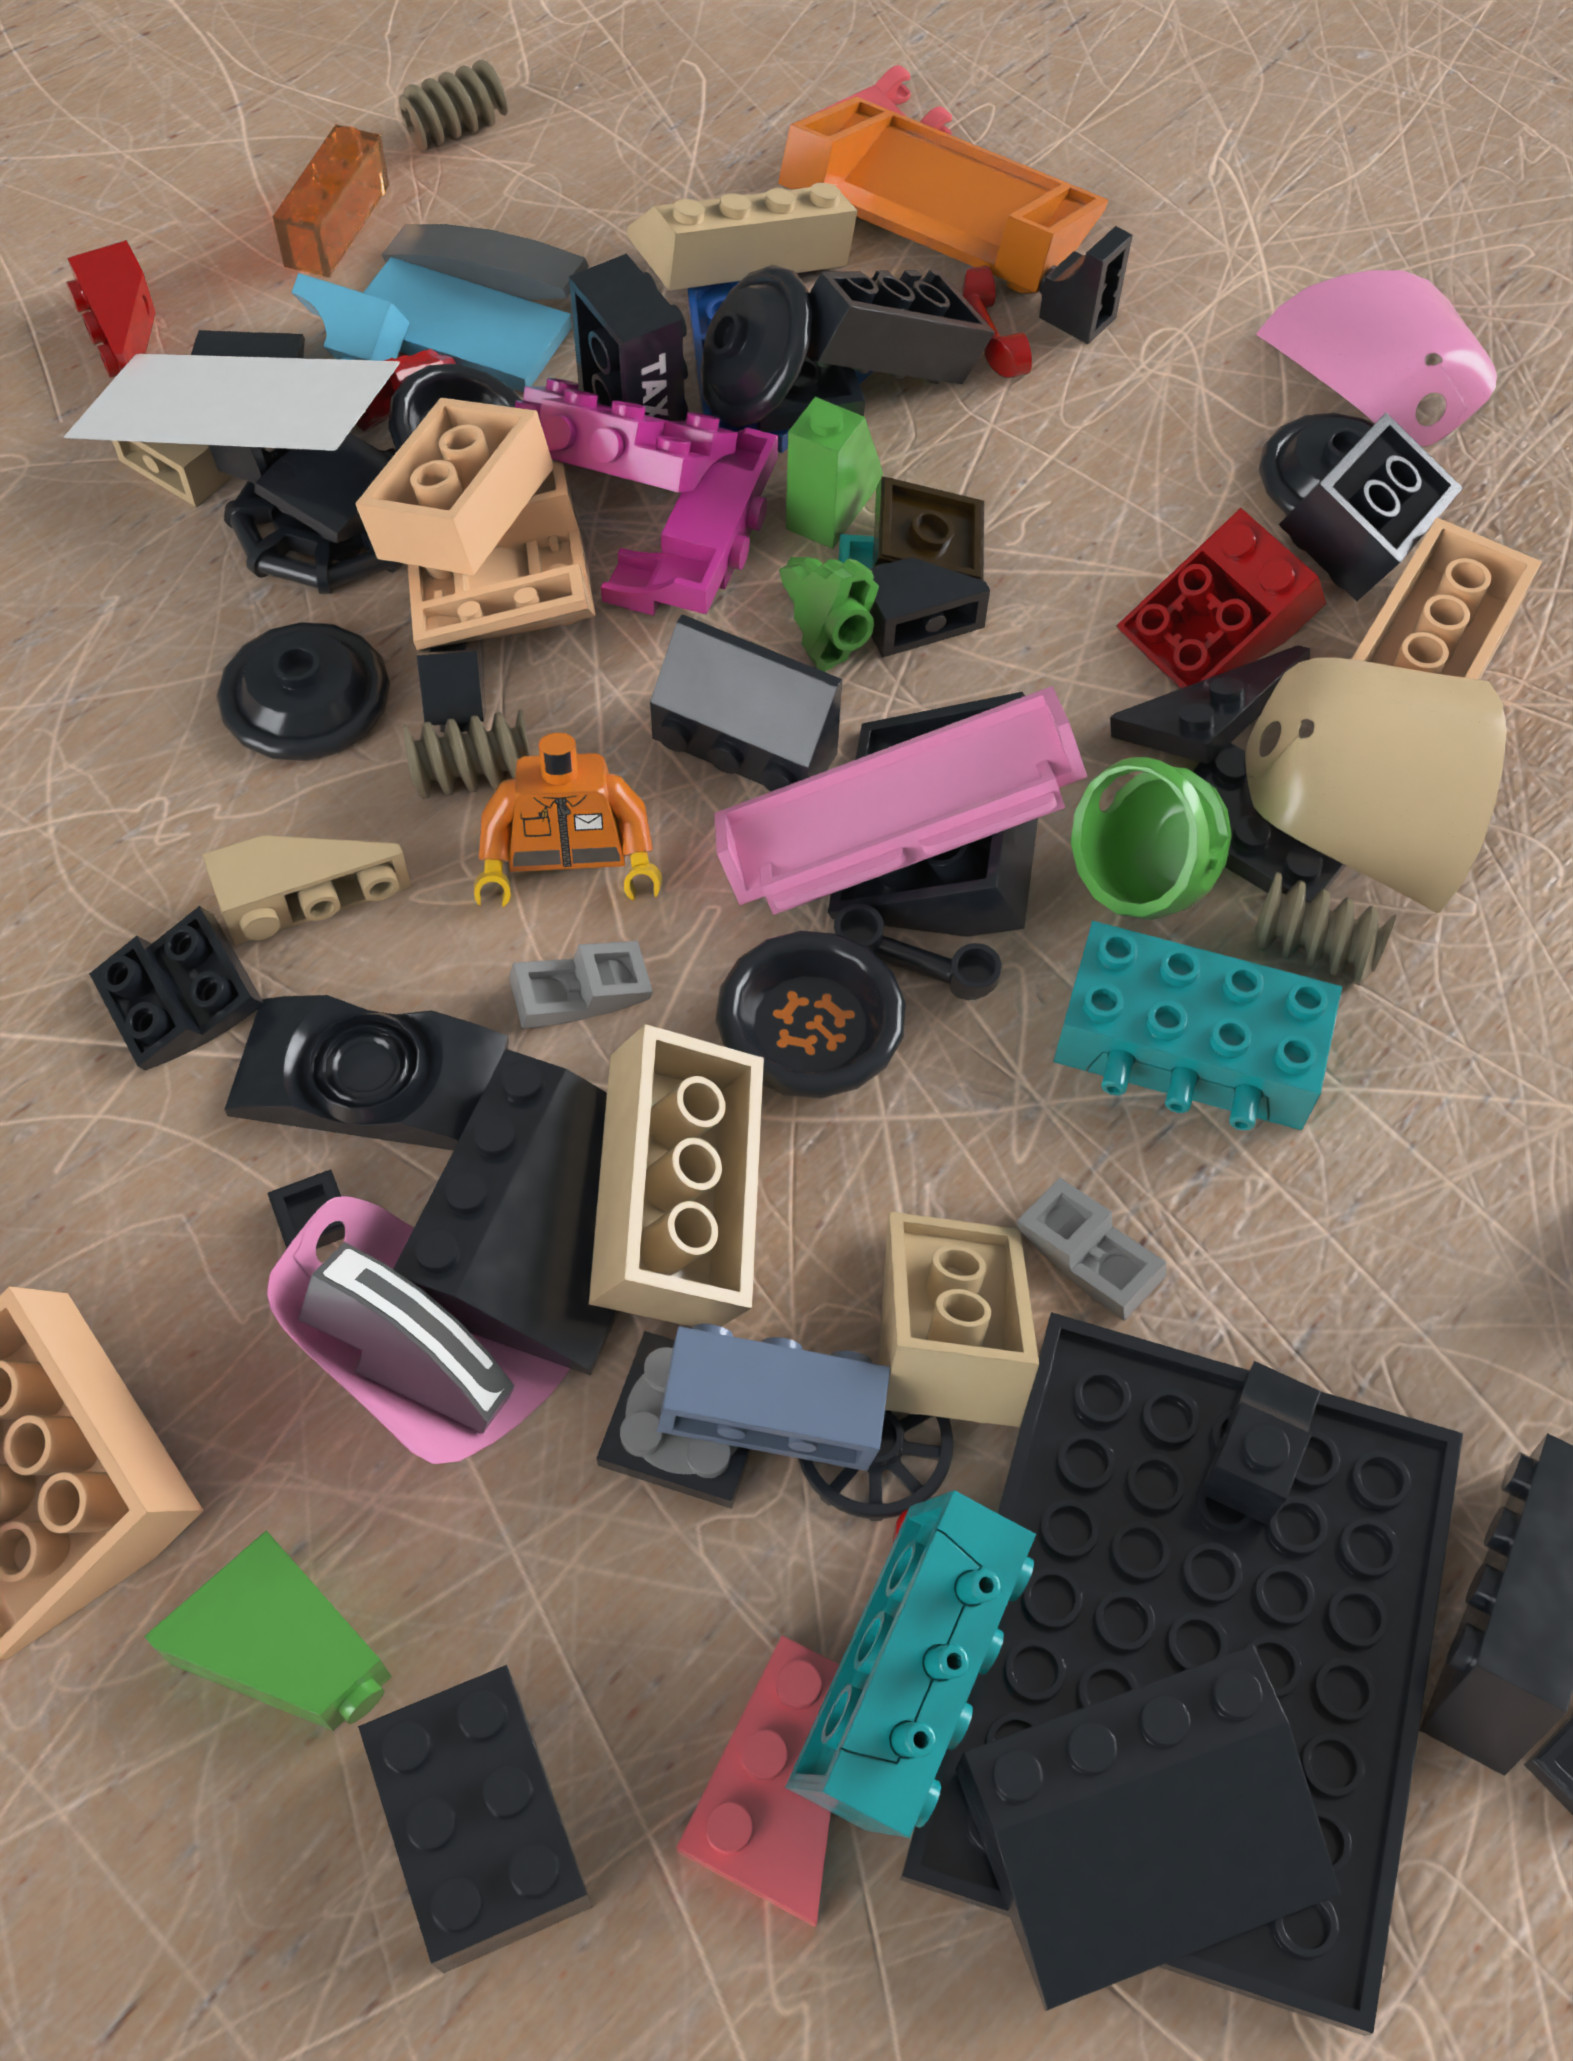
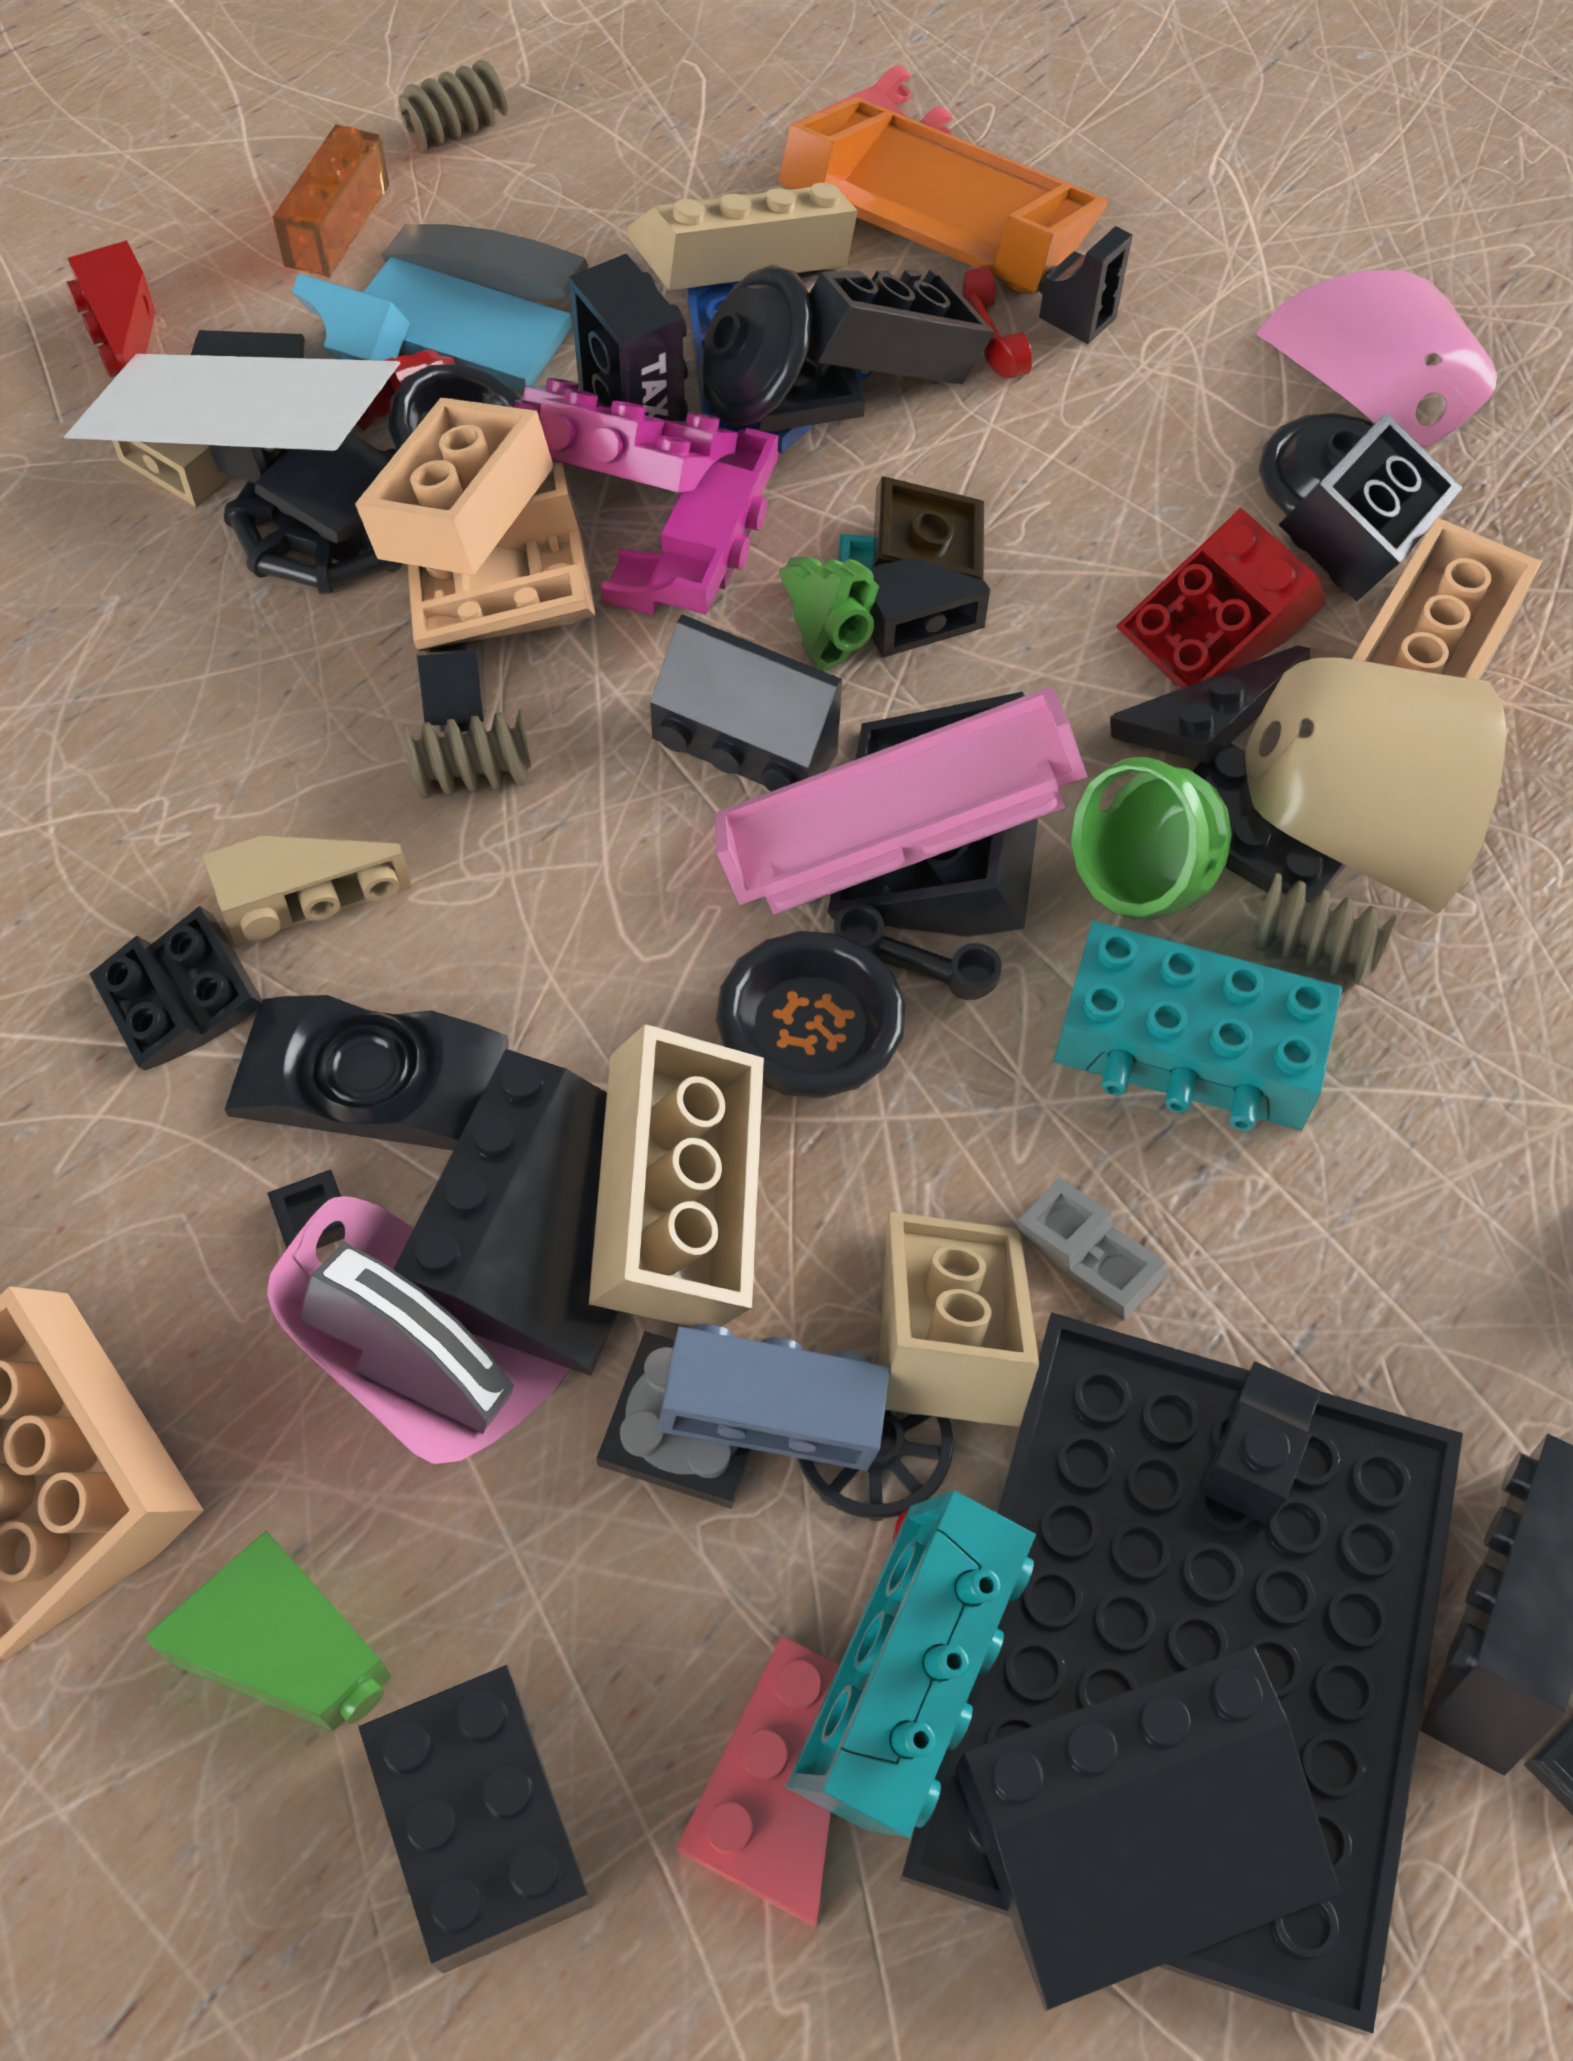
black piece [217,622,390,761] -> none
orange torso [474,732,662,908] -> none
light grey slope [509,941,653,1029] -> none
bright green slope [786,397,883,549] -> none

